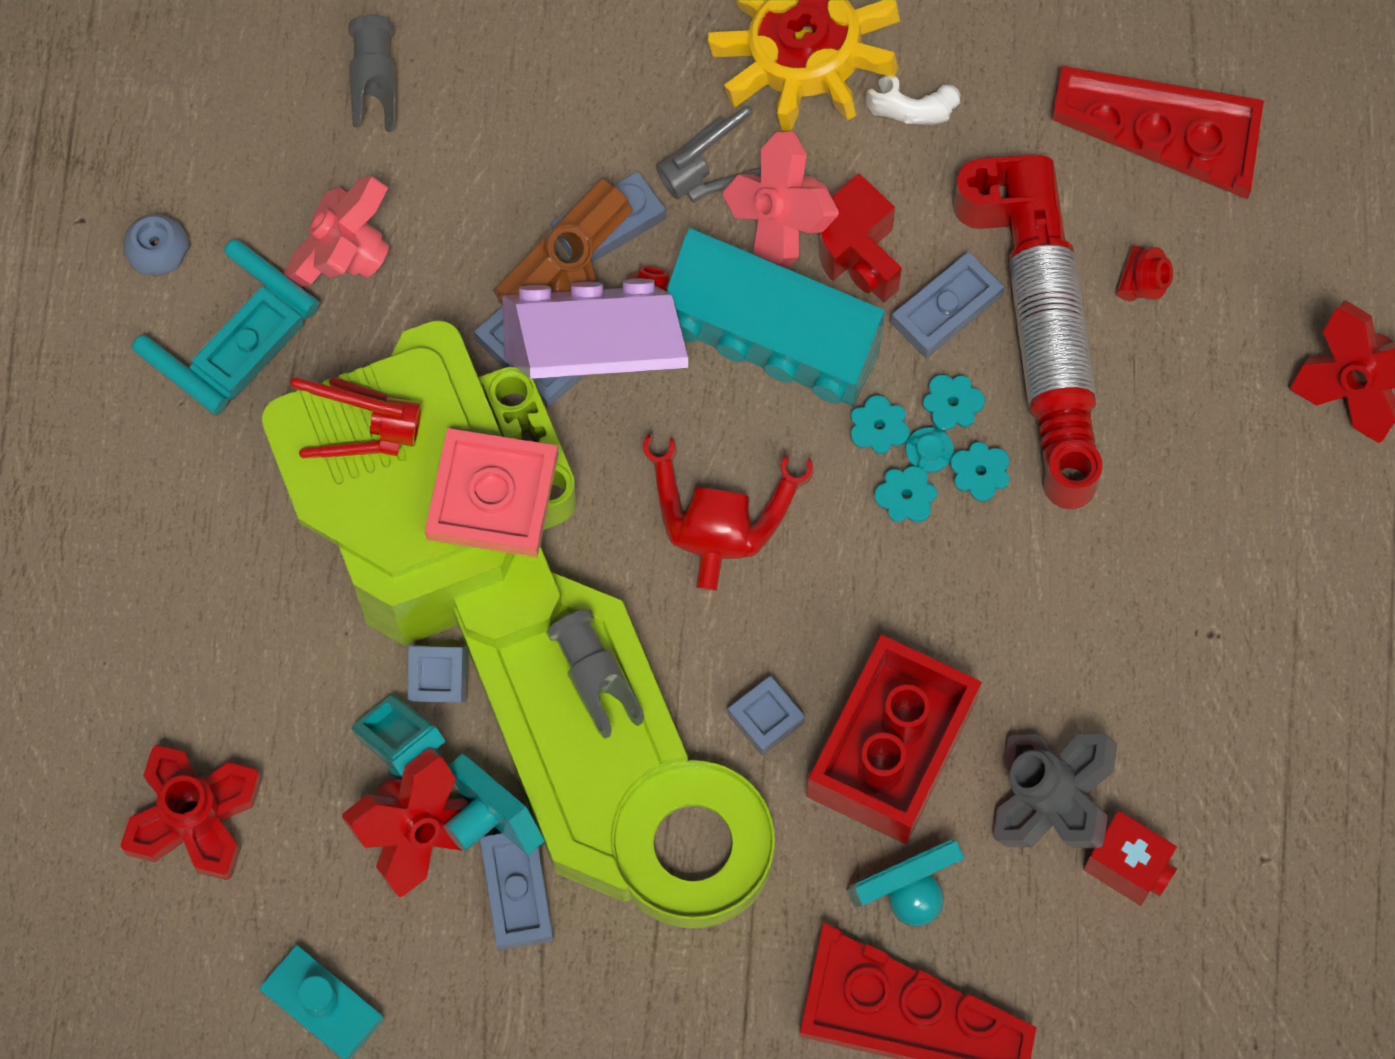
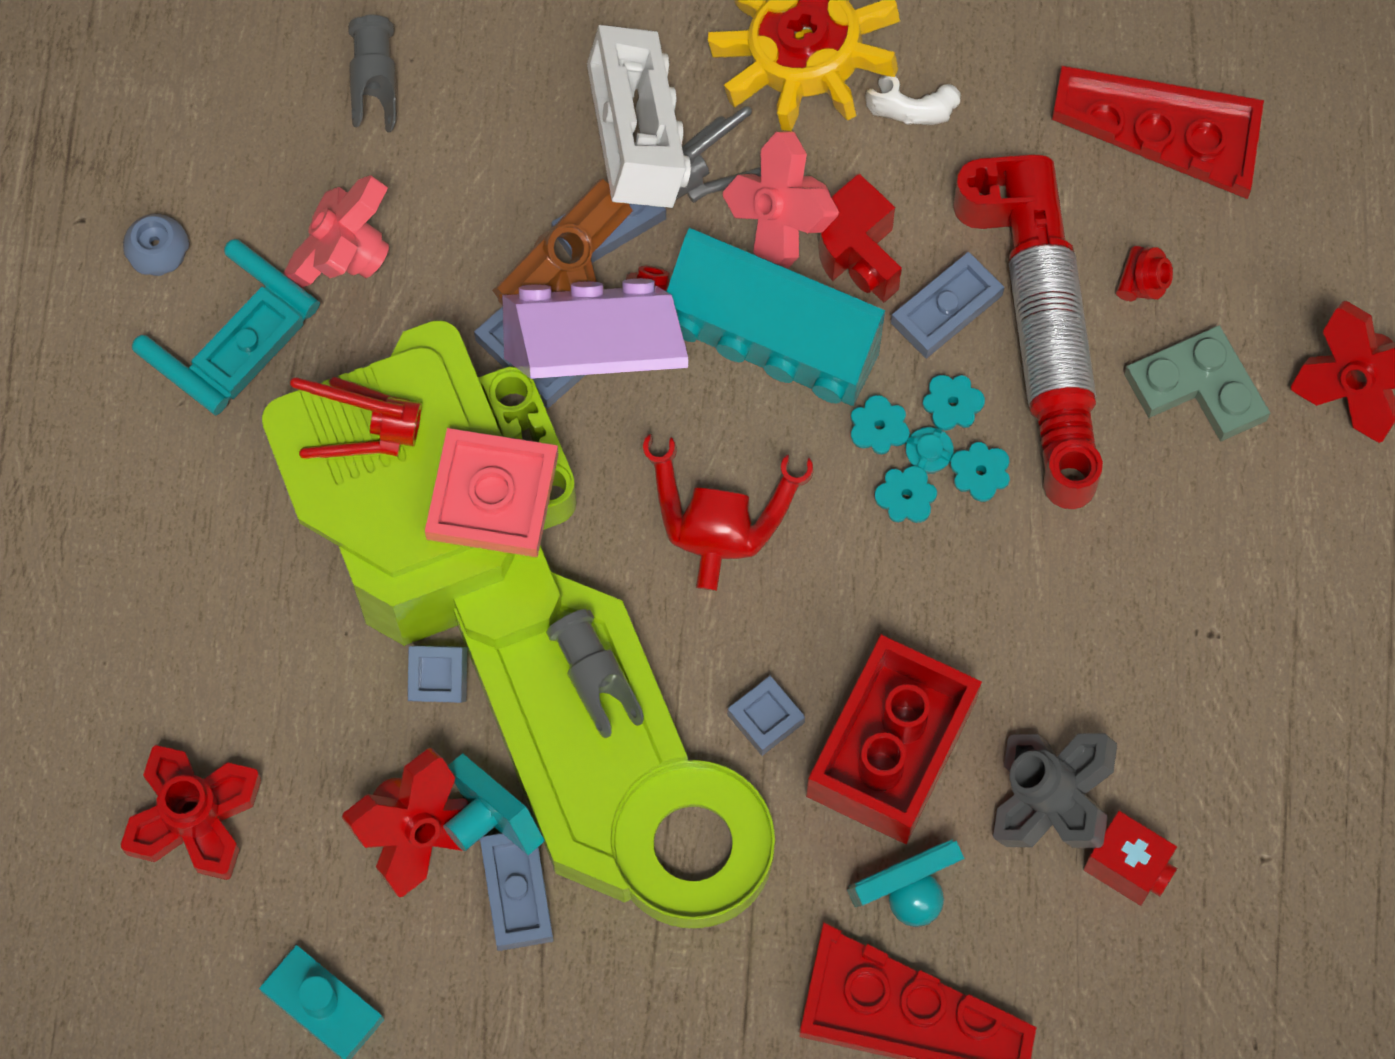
teal tile [351,694,445,778] -> none
none -> white brick [587,25,691,208]
none -> sand green plate [1124,325,1270,442]

